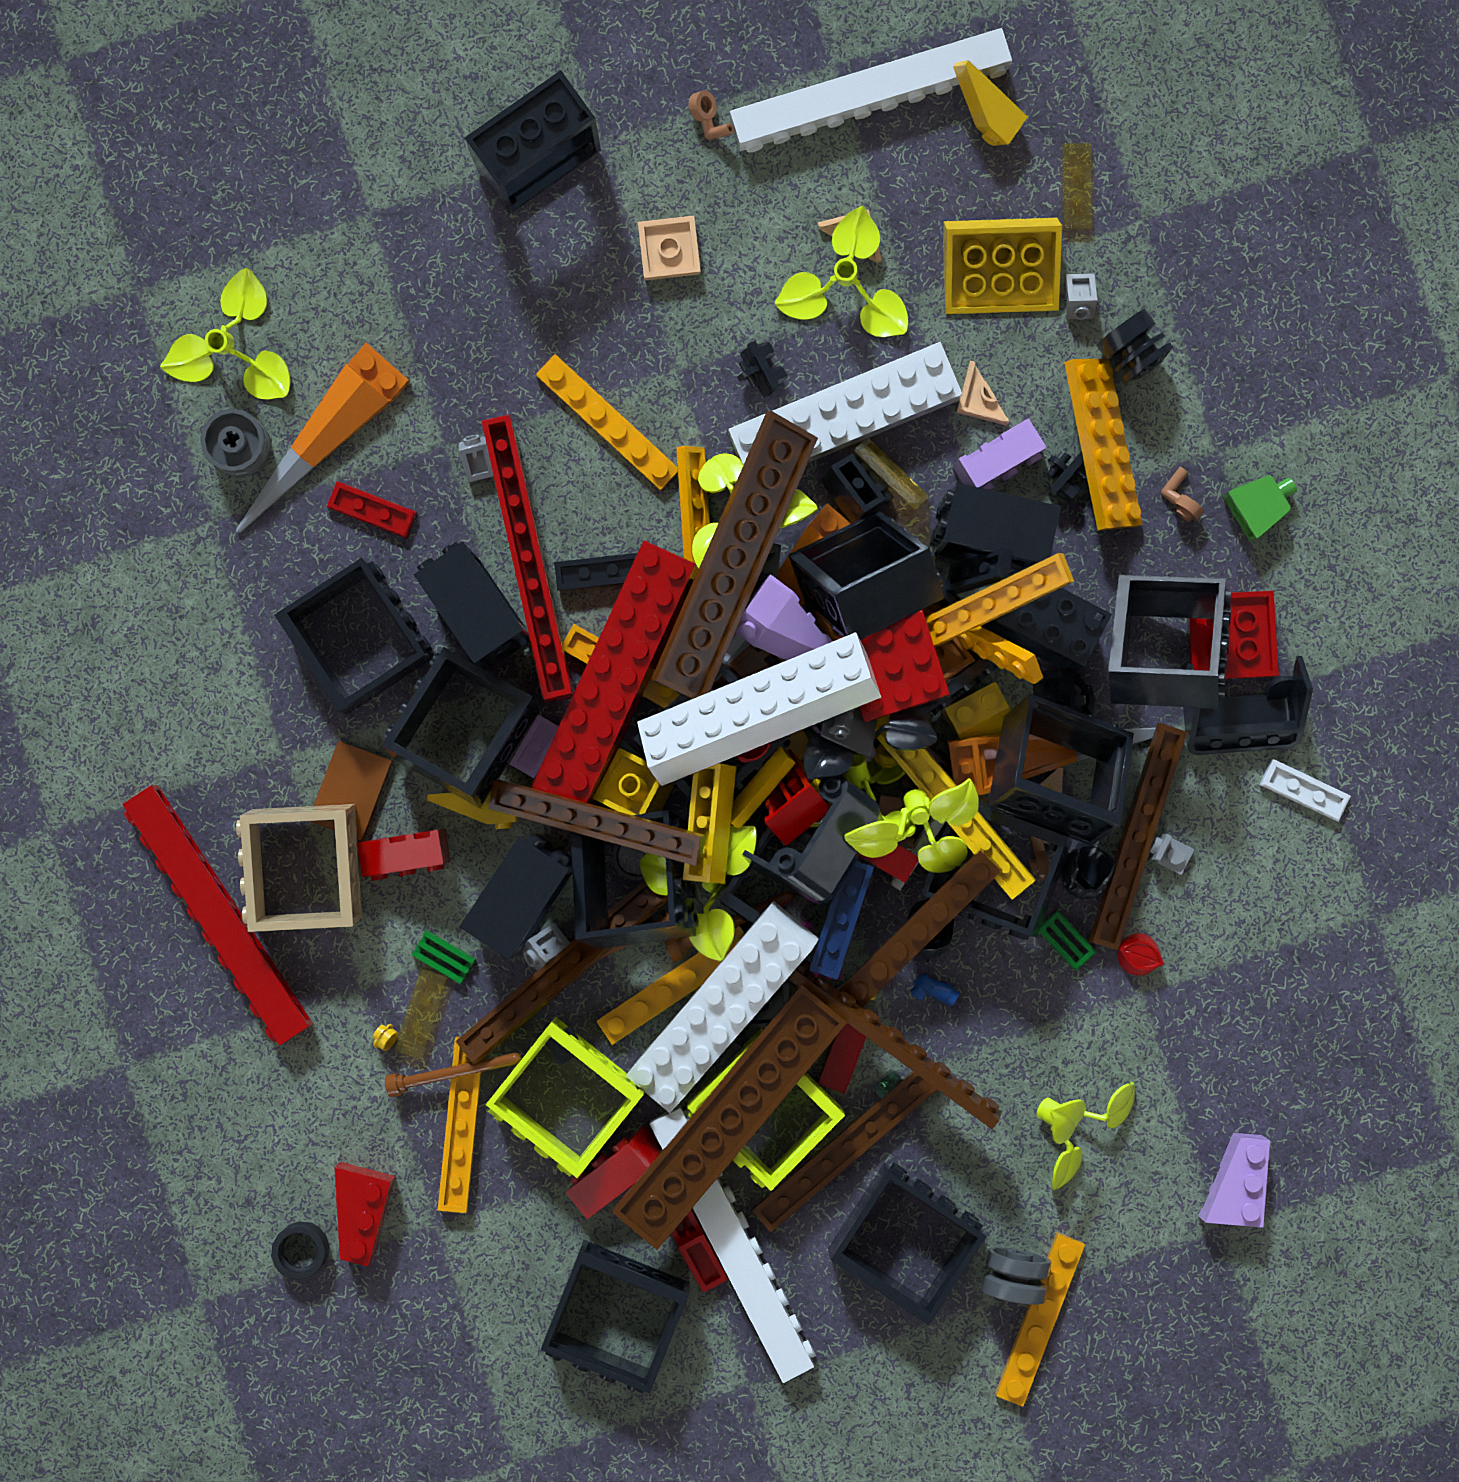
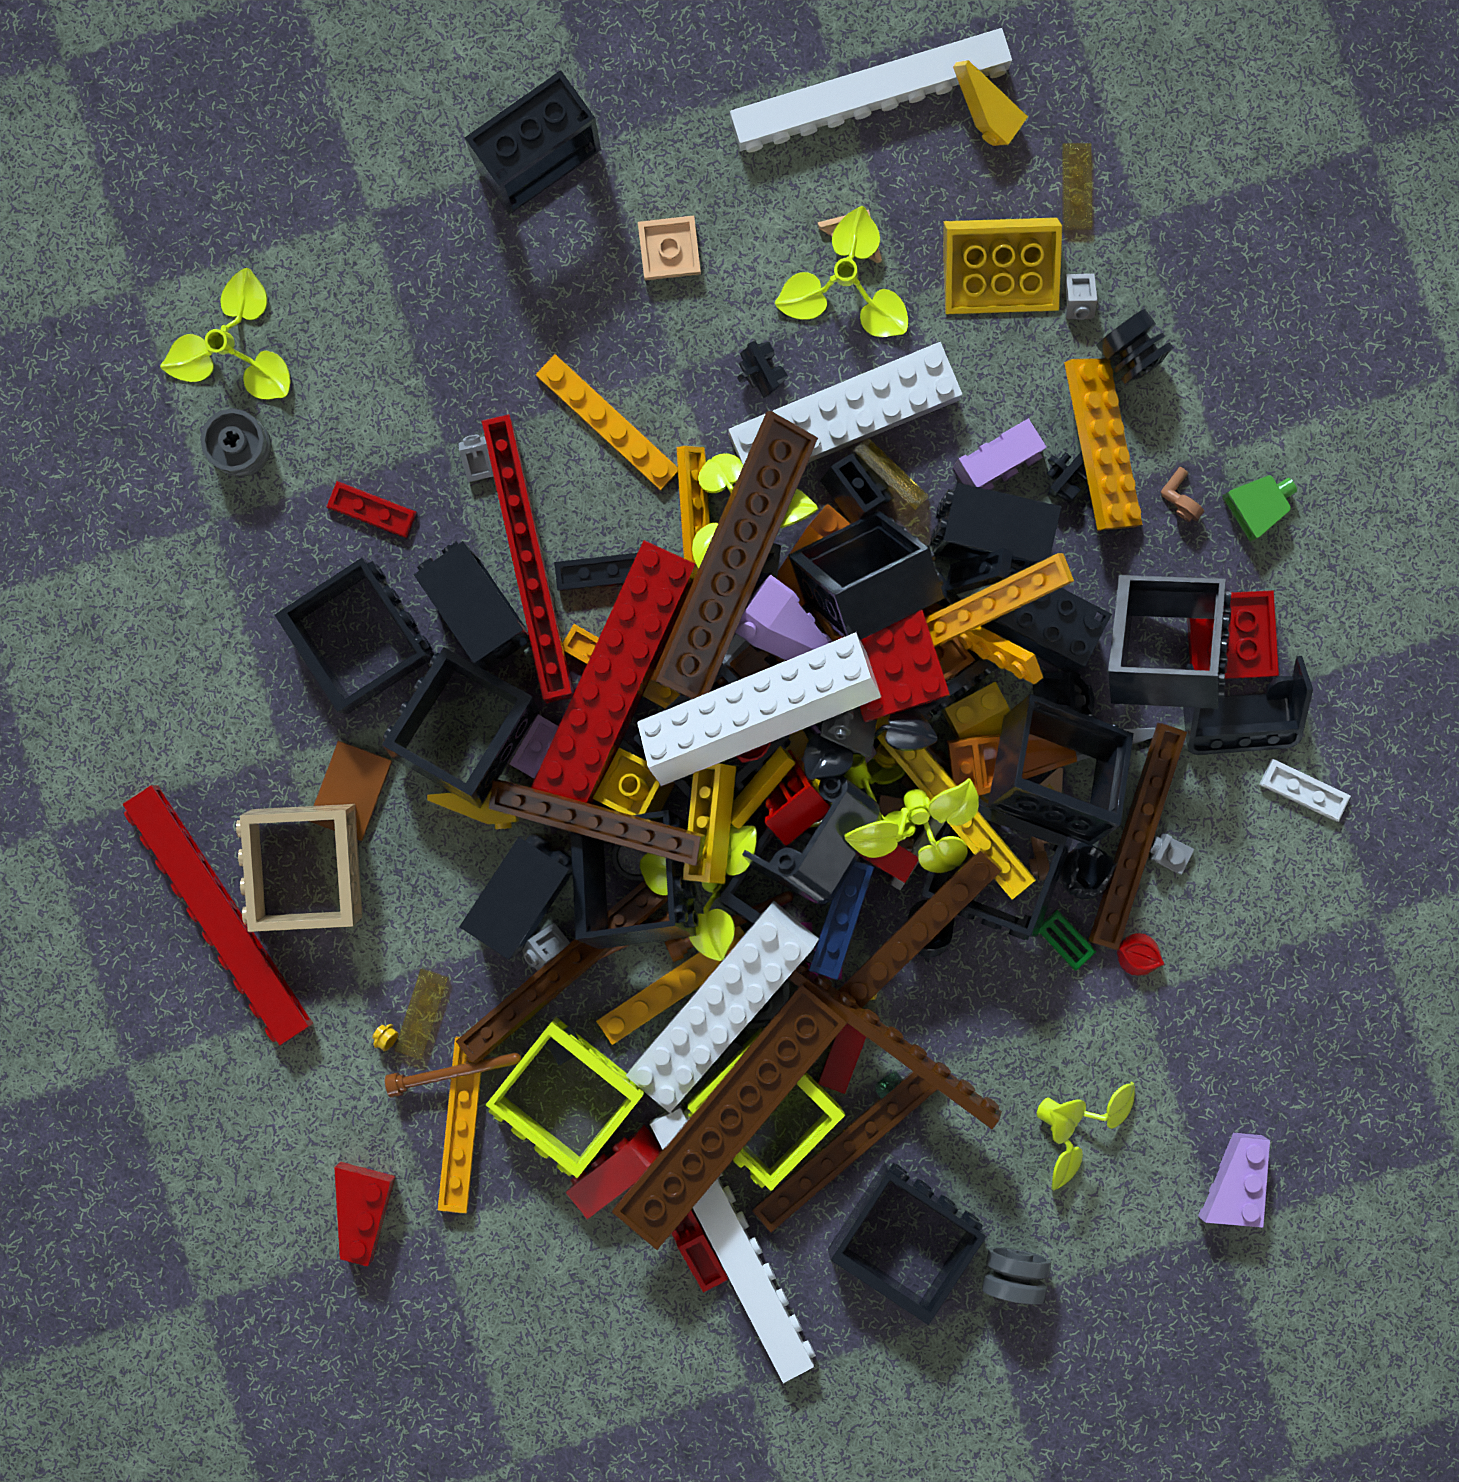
orange plate [236,343,410,533] -> none
black tyre [271,1221,329,1280] -> none
red wedge [357,828,451,881] -> none
green tile [411,930,476,984] -> none
black window [541,1240,690,1394] -> none
nougat plate [689,90,734,140] -> none
blue arm [911,973,960,1007] -> none
light nougat tile [956,361,1009,426] -> none
light orange plate [995,1232,1085,1407] -> none

